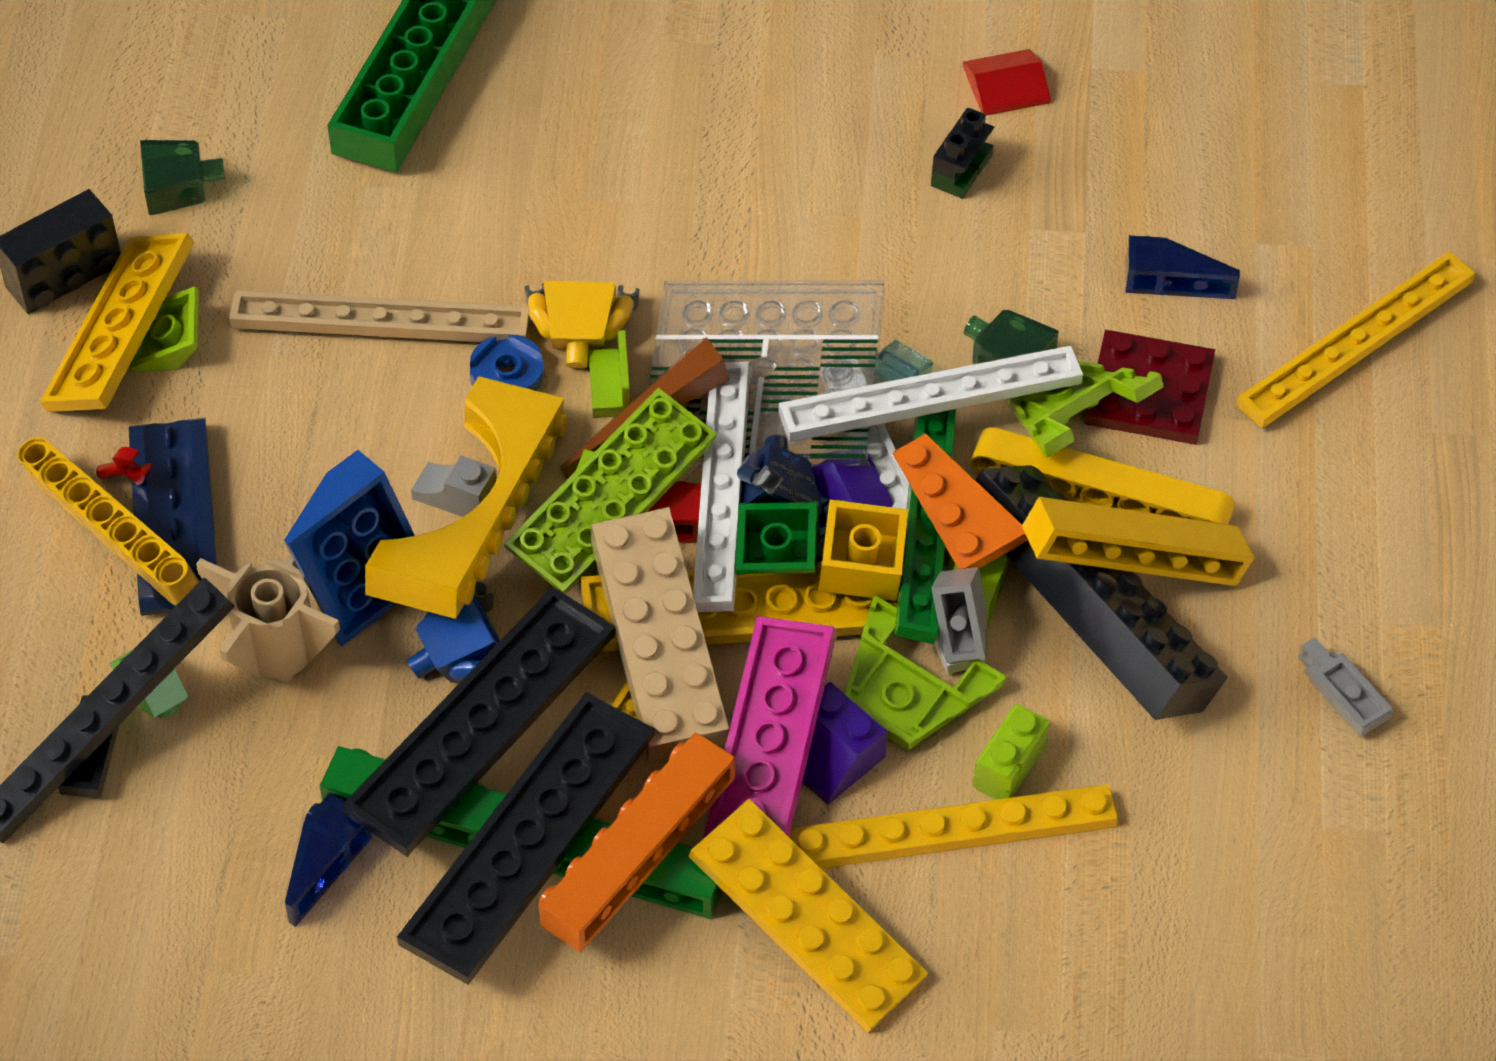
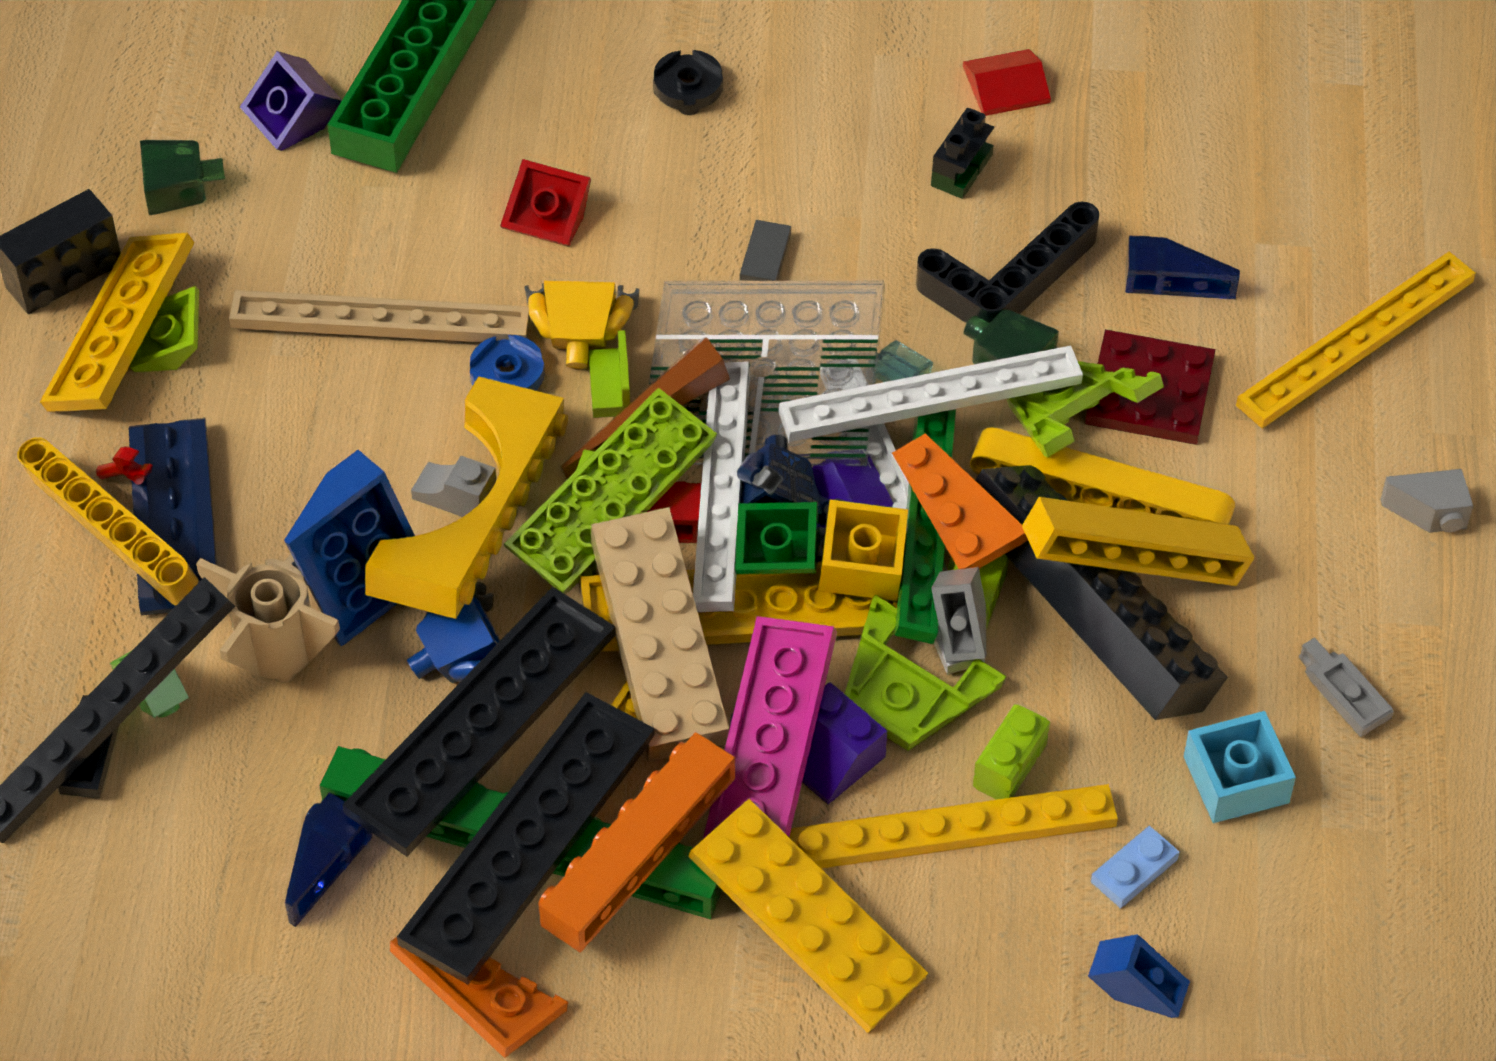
none -> dark purple slope [240,51,342,151]
none -> orange wing [390,937,568,1058]
none -> red slope [500,159,591,247]
none -> black plate [653,50,723,115]
none -> dark grey tile [740,220,791,288]
none -> black beam [916,201,1099,335]
none -> blue slope [1088,934,1190,1018]
none -> light blue plate [1091,825,1180,909]
none -> medium azure brick [1183,711,1296,823]
none -> light grey slope [1380,469,1473,533]

